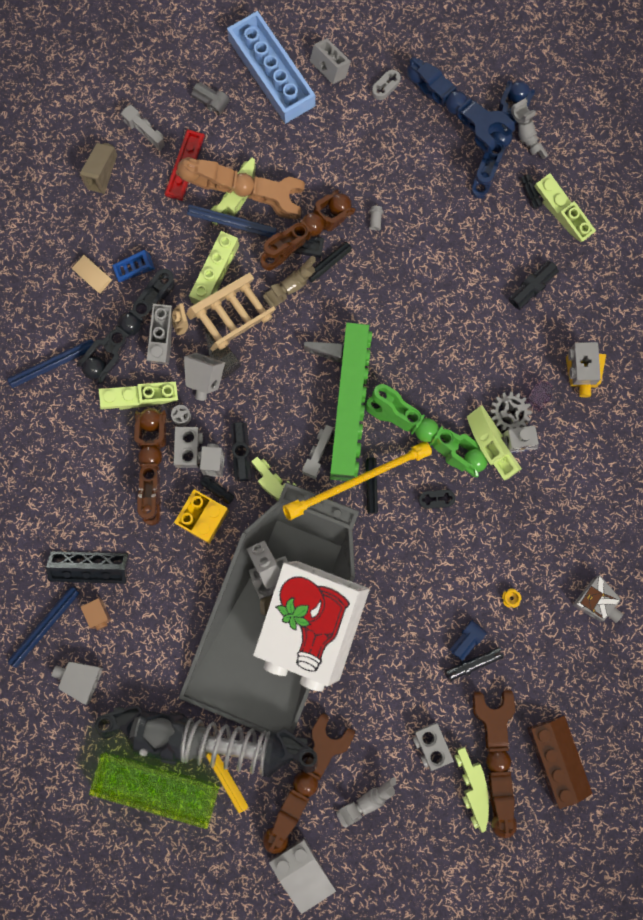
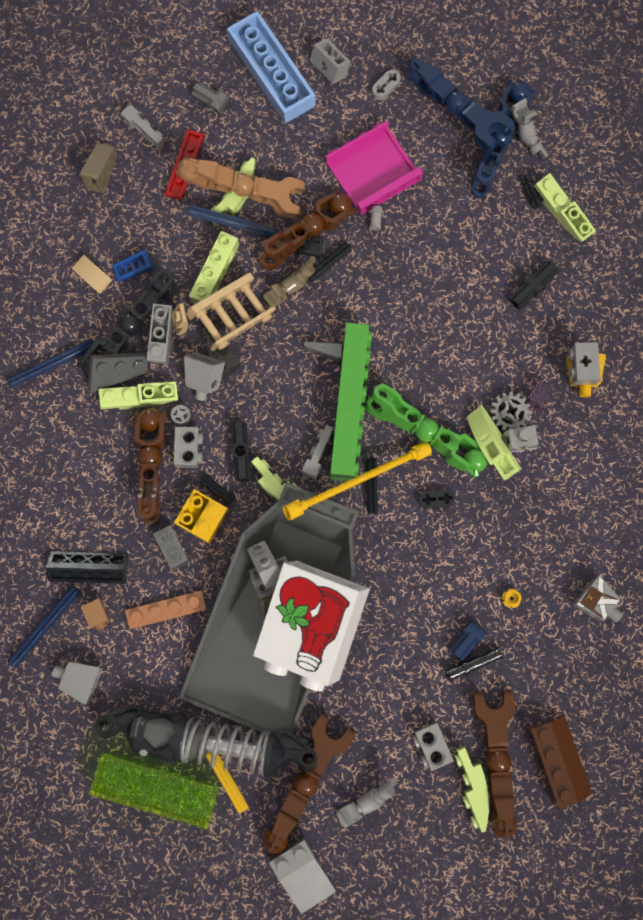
light grey brick [200,444,225,477] -> none
none -> dark grey wing [88,353,148,393]
none -> nougat plate [125,591,207,630]
none -> flat silver brick [153,525,191,571]
none -> dark pink panel [326,120,423,216]

